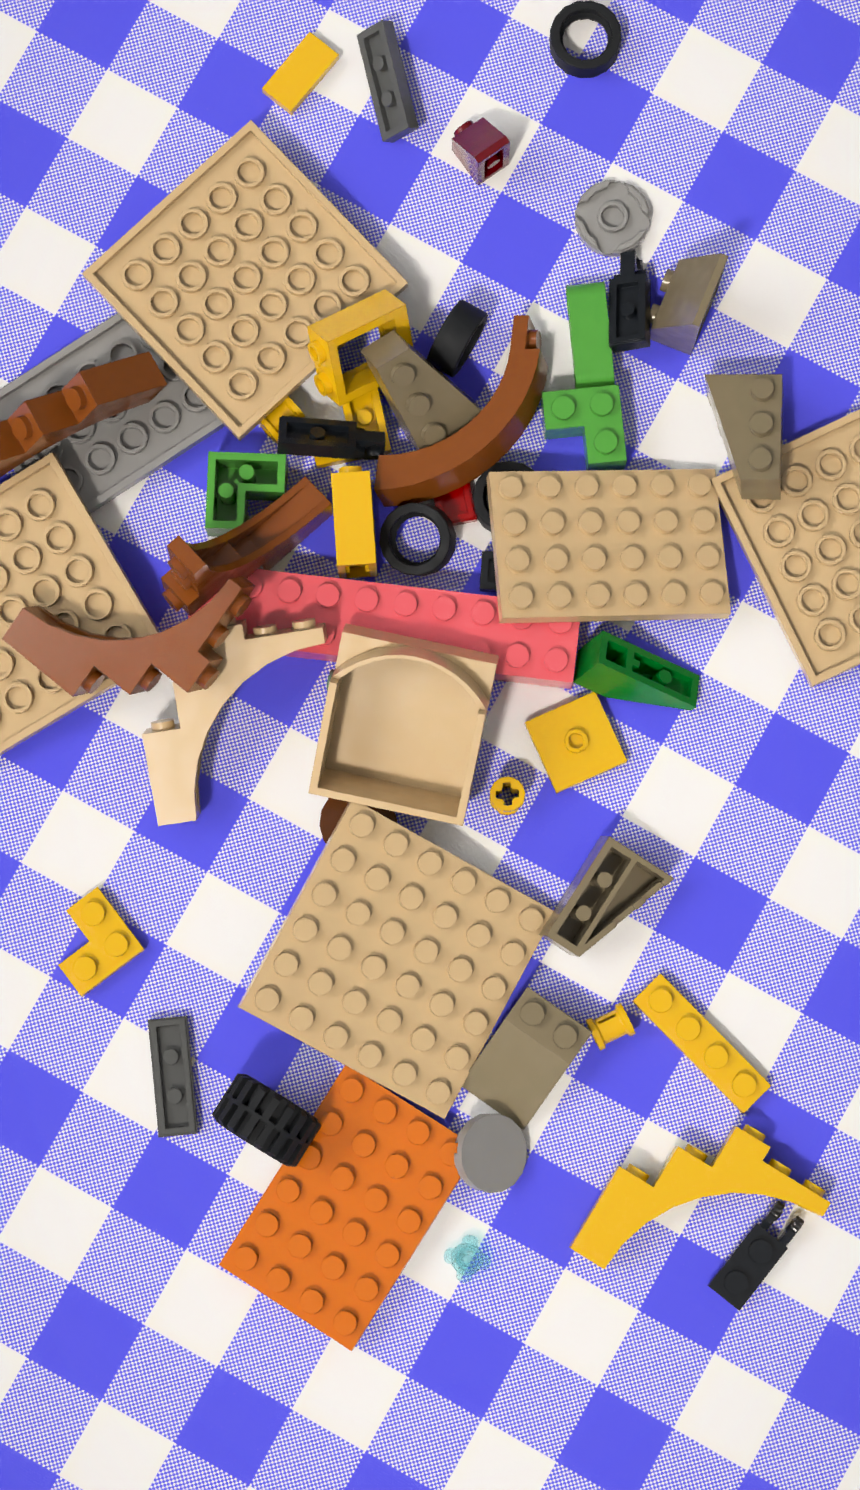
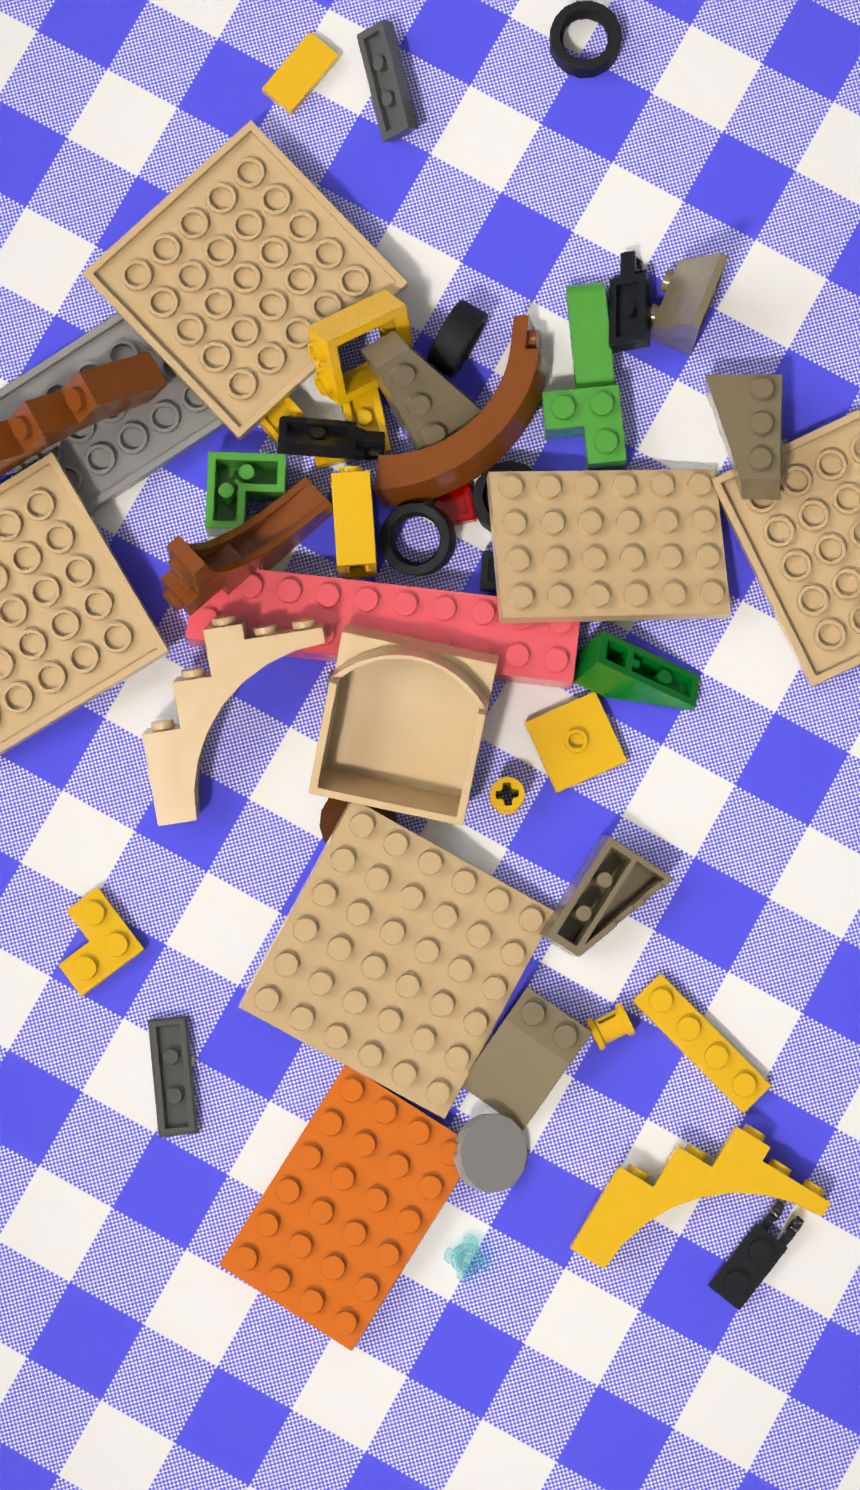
arch [2,576,255,697] -> none
black tyre [212,1073,321,1167] -> none
dark red slope [452,117,510,185] -> none
light grey tile [575,180,650,257] -> none

